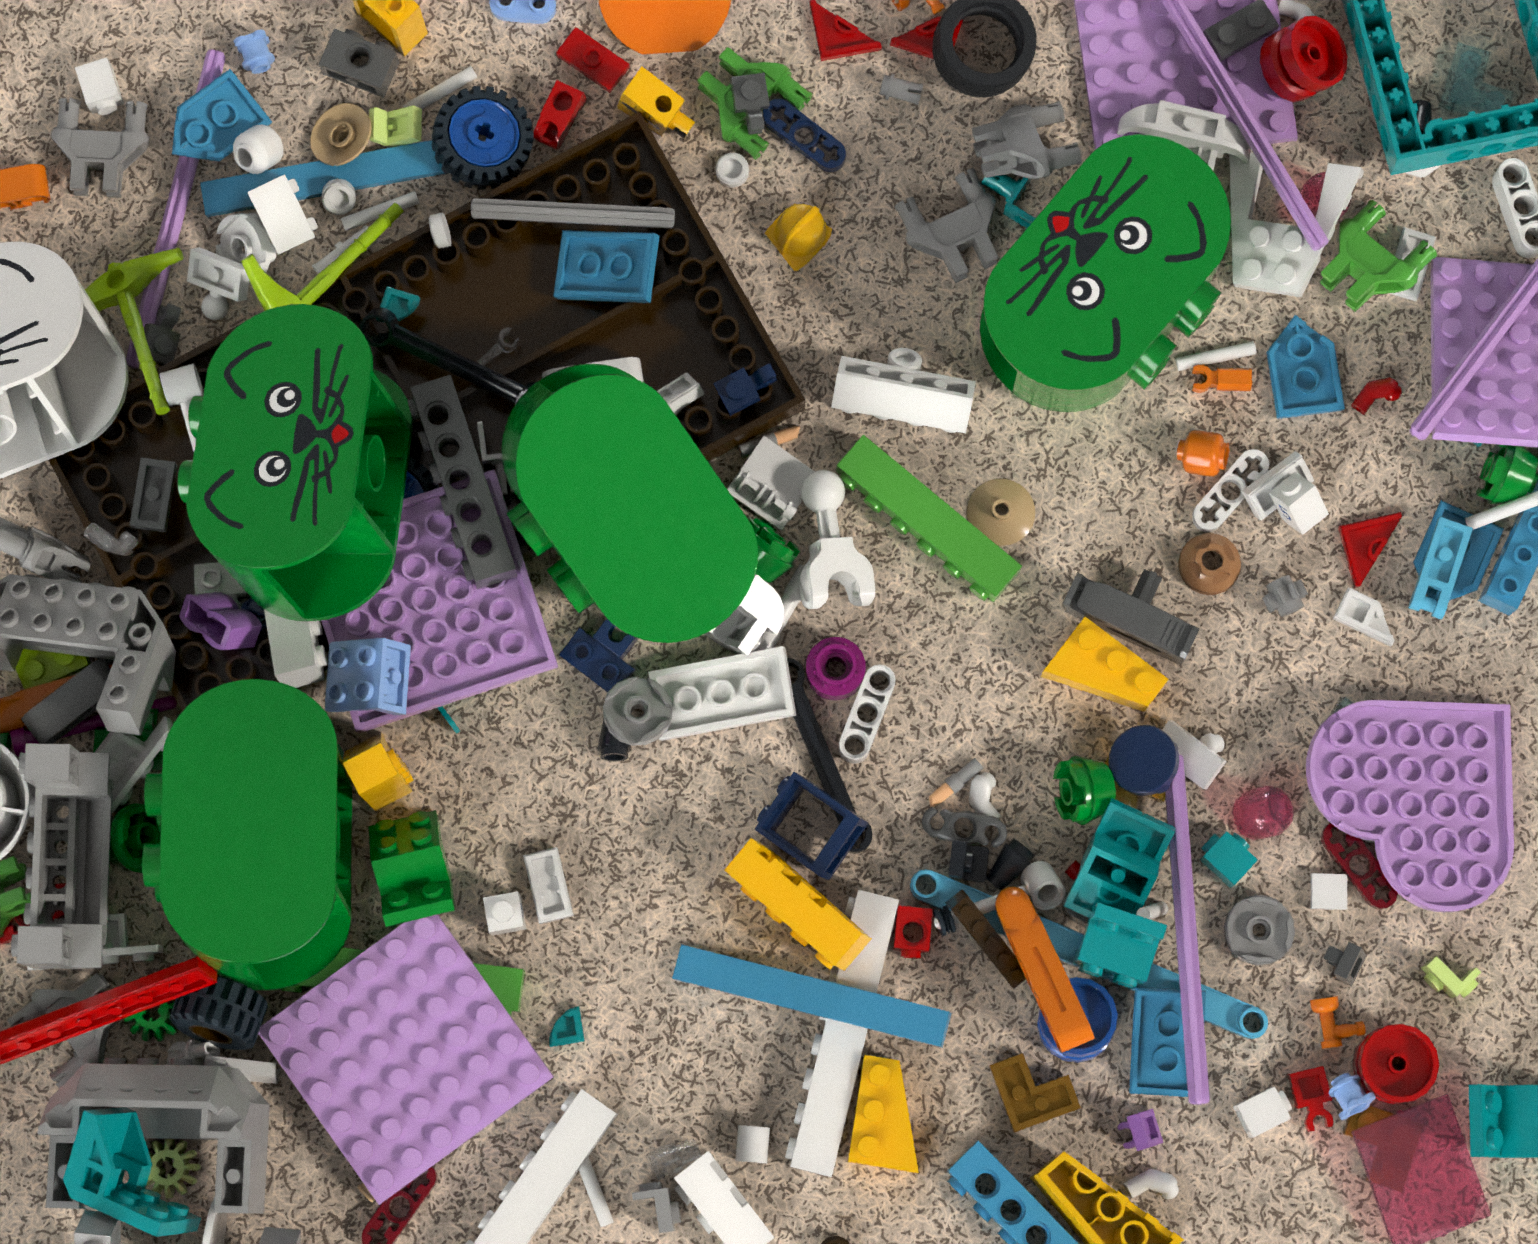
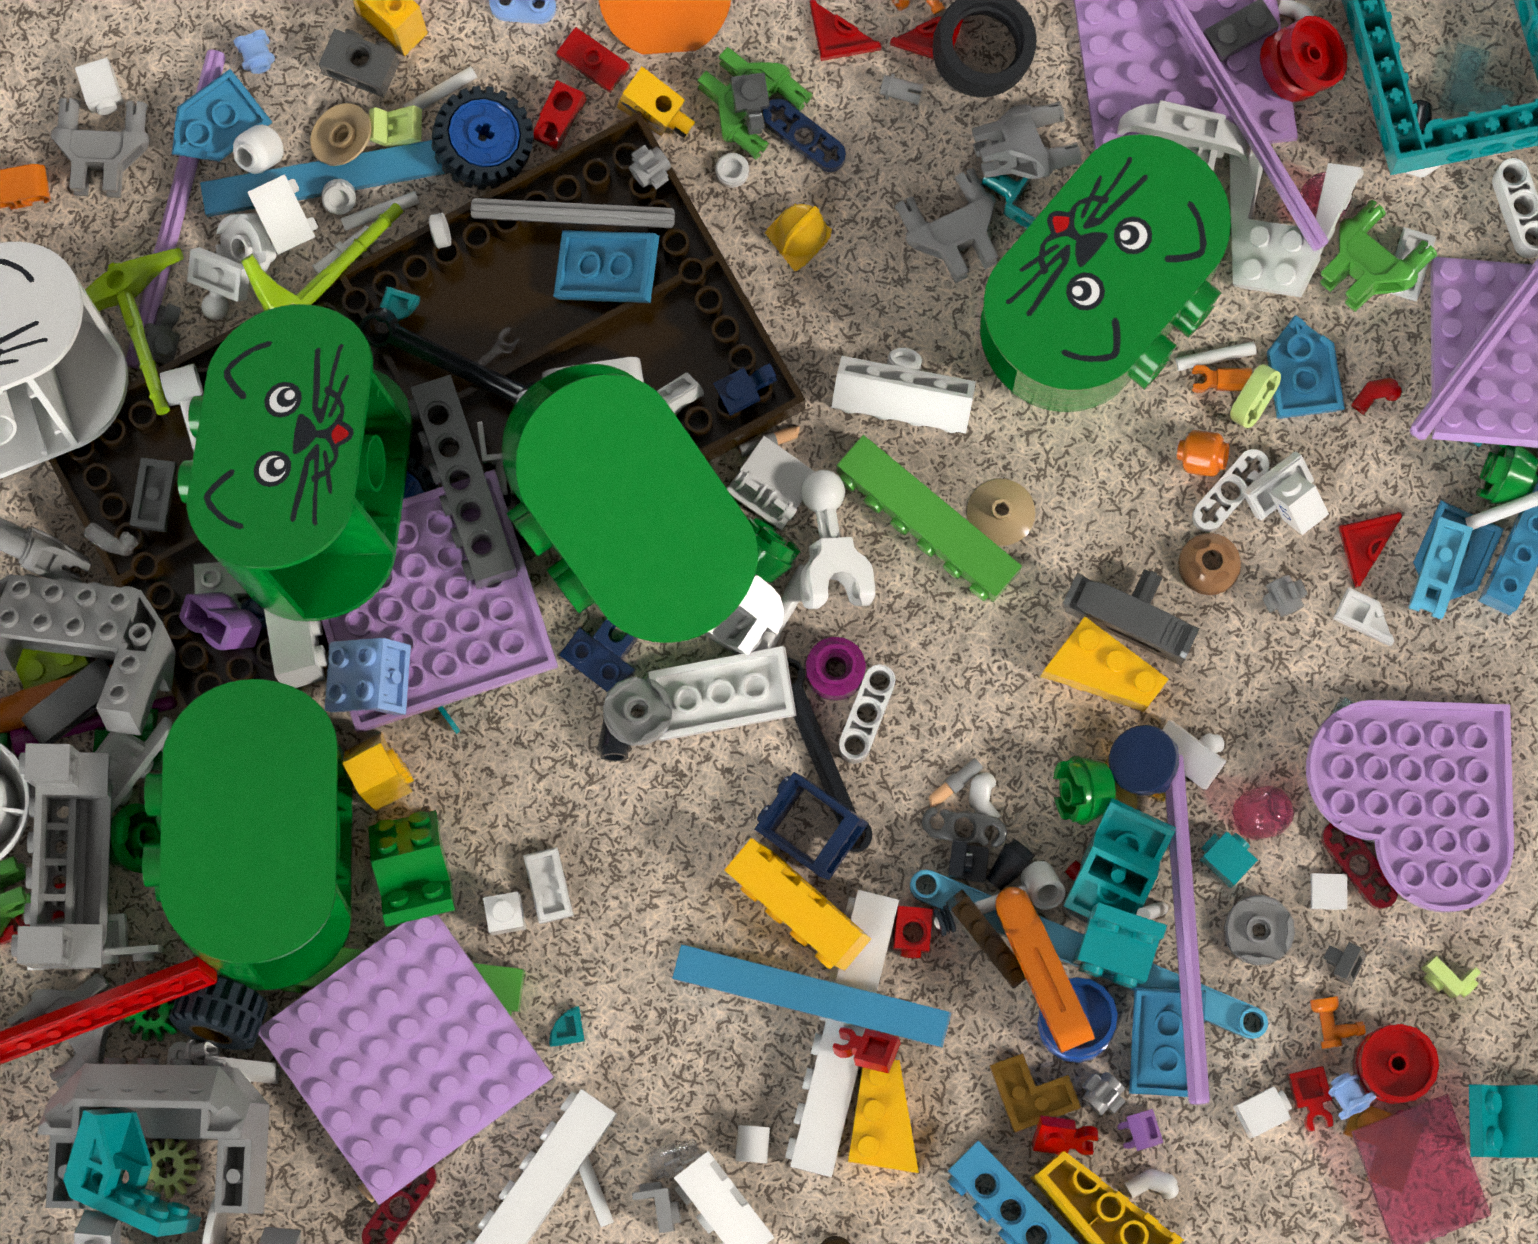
none -> light grey gear [629,145,671,189]
none -> red plate [832,1027,901,1074]
none -> red plate [1032,1115,1099,1155]
none -> light grey gear [1082,1071,1126,1116]
none -> yellowish green beam [1230,364,1281,428]

